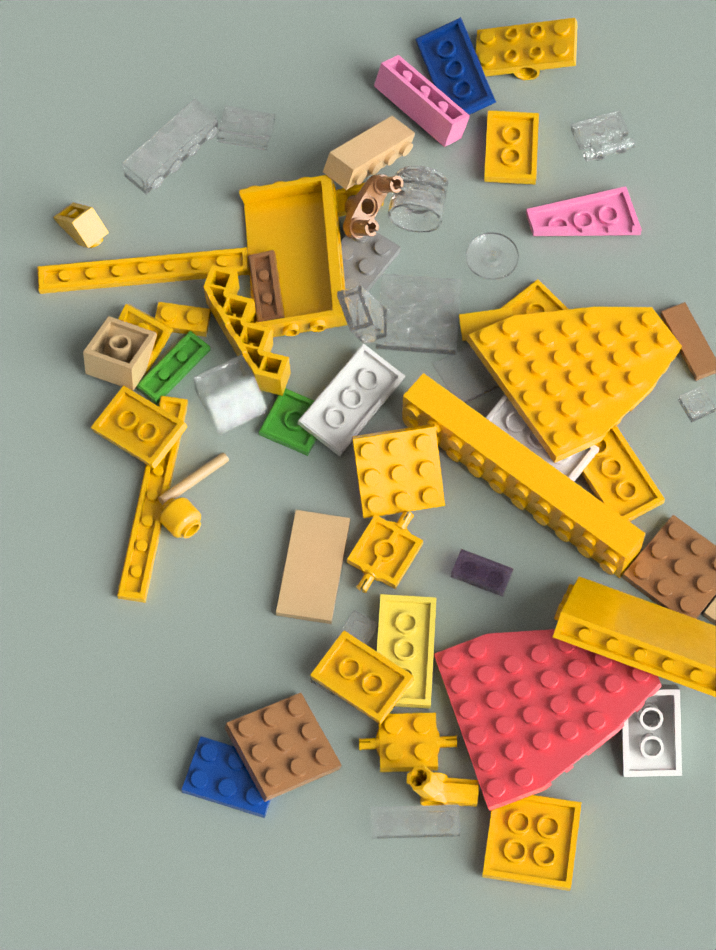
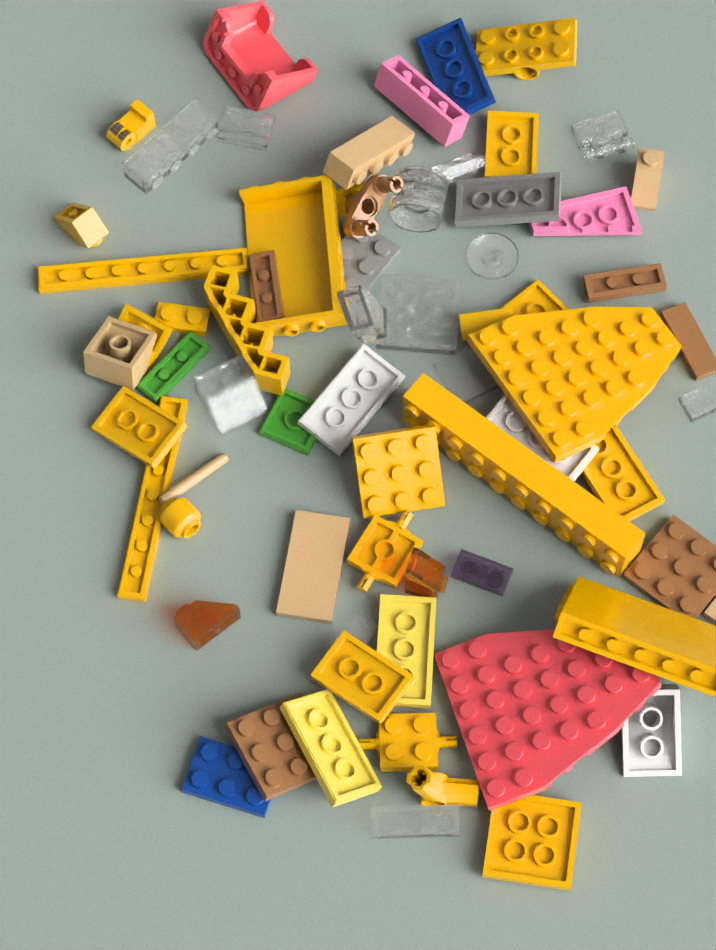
none -> yellow leg [106,99,156,151]
none -> clear orange slope [174,600,241,651]
none -> coral windscreen [203,1,319,112]
none -> light yellow tile [279,689,382,807]
none -> clear orange slope [404,547,449,601]
none -> clear plate [428,152,486,185]
none -> light grey plate [455,172,562,228]
none -> medium nougat plate [583,263,667,303]
none -> tan slope [631,147,665,211]

